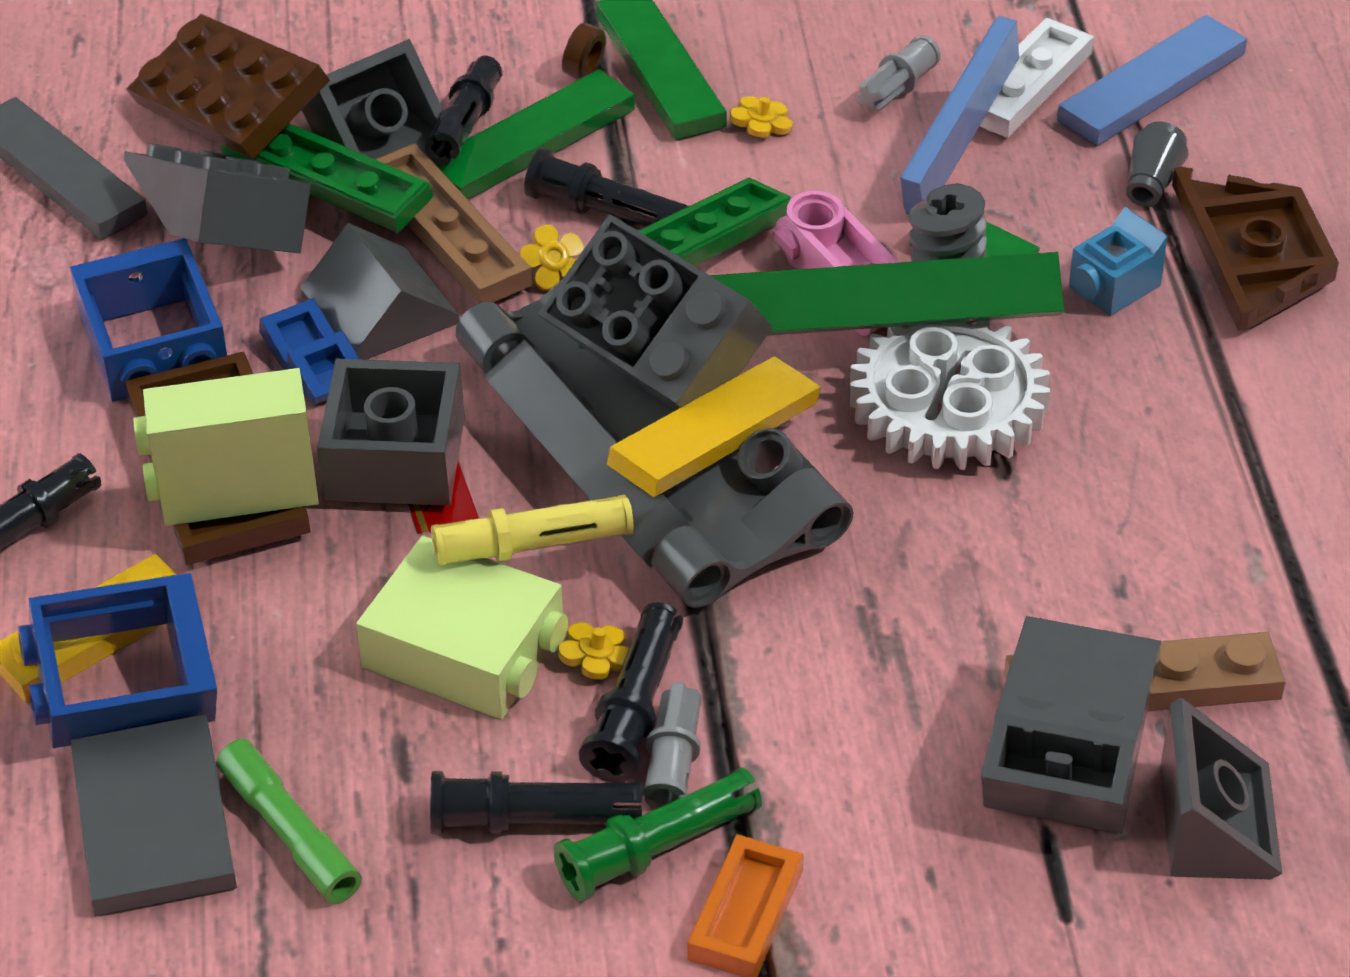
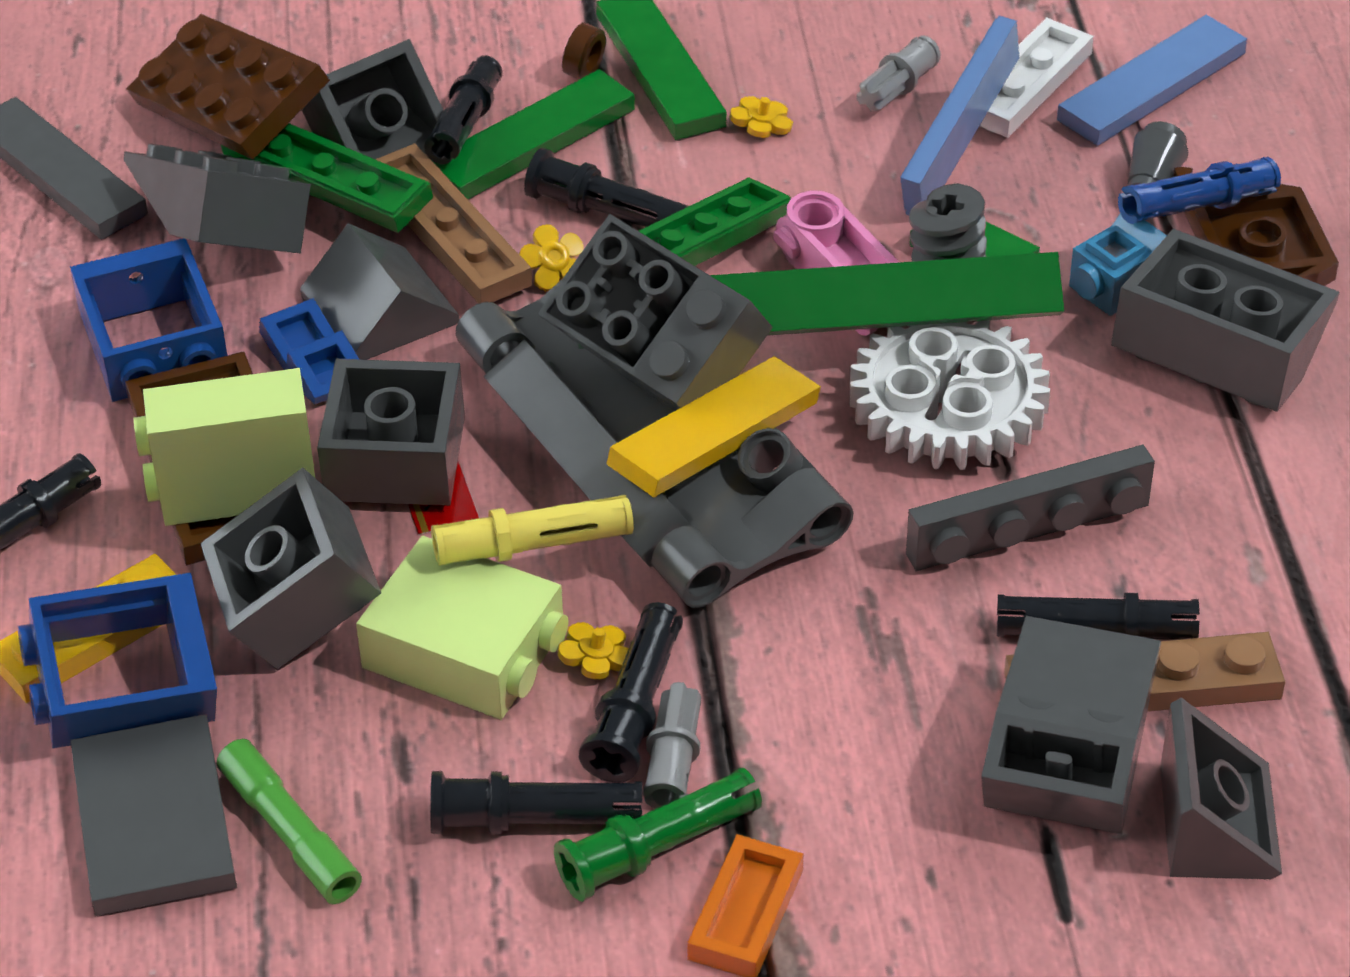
none -> dark grey brick [200,468,382,669]
none -> dark grey plate [906,444,1155,571]
none -> black pin [997,592,1200,640]
none -> dark grey slope [1111,229,1340,412]
none -> blue pin [1118,157,1281,224]

